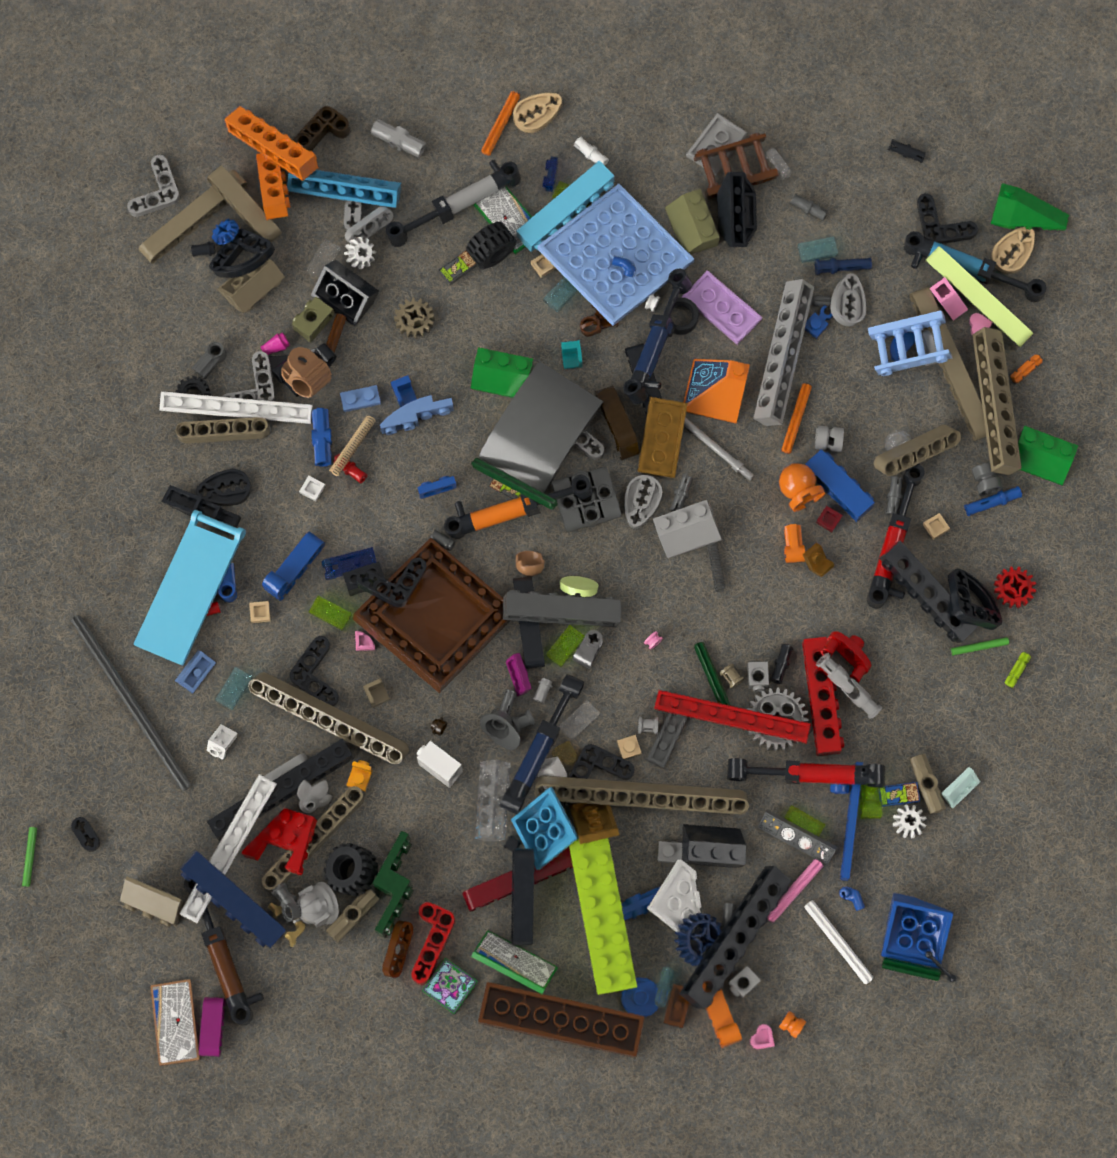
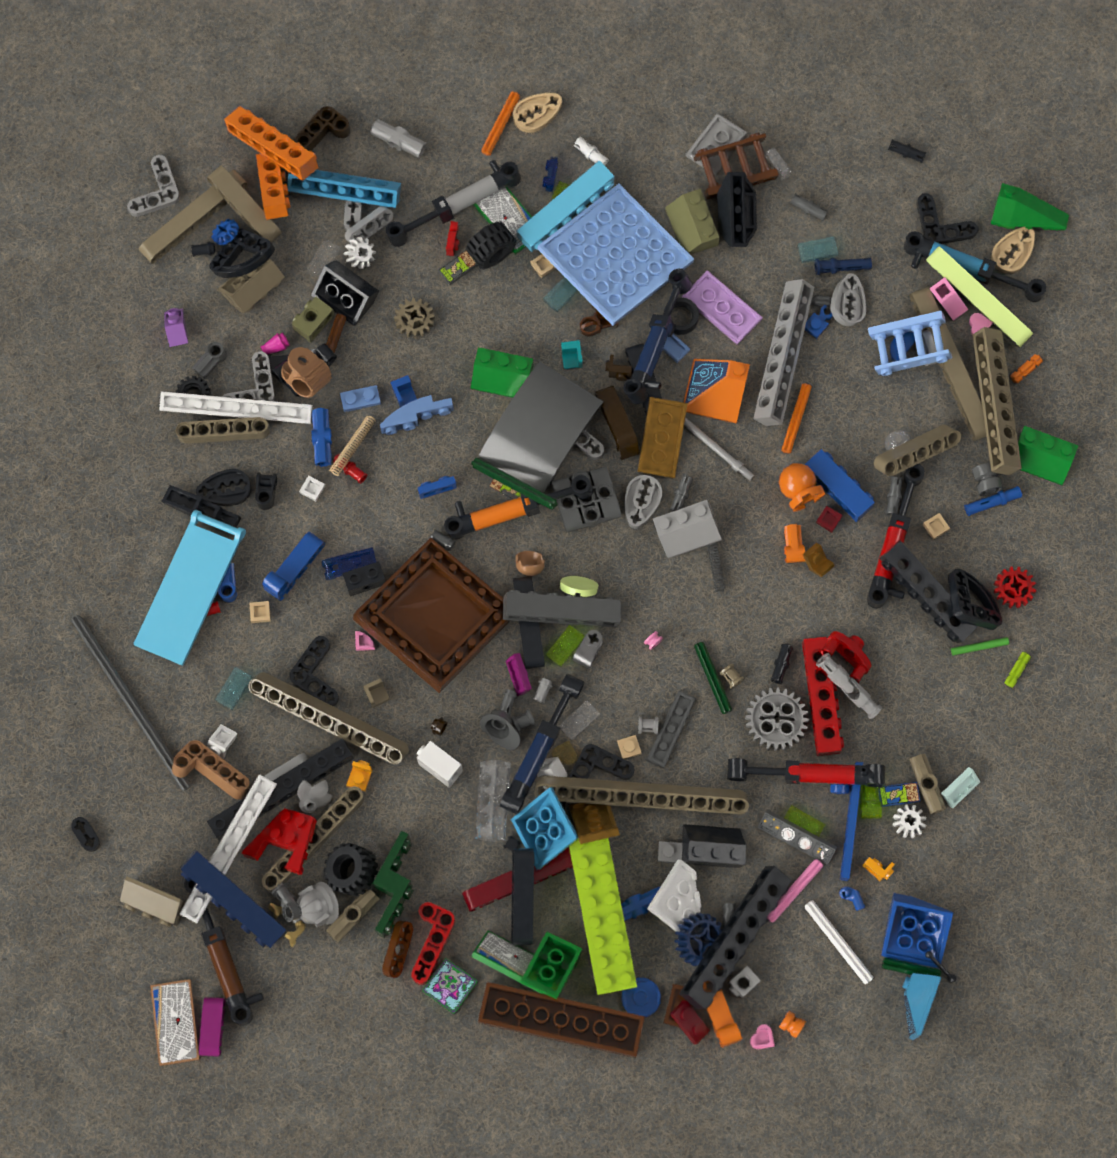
bright green piece [22,827,37,887] -> none
medium blue slope [175,650,216,693] -> none
clear neon green plate [308,595,352,631] -> none
black beam [356,558,426,608] -> none
blue arm [612,256,636,277] -> none
white bush [645,294,660,312] -> none
red tile [654,690,811,744] -> none
clear light blue axle [655,967,675,1007] -> none
light grey brick [747,662,769,692] -> none
light grey wheel [814,425,844,452] -> none
none -> medium lavender slope [164,308,188,347]
none -> medium nougat beam [172,740,250,800]
none -> black piece [255,472,277,510]
none -> red plate [446,221,460,256]
none -> green slope [520,931,583,1000]
none -> dark brown bracket [605,354,632,381]
none -> medium blue tile [663,334,690,363]
none -> dark red plate [670,1000,710,1044]
none -> light orange bracket [862,857,895,881]
none -> dark azure slope [902,973,941,1040]

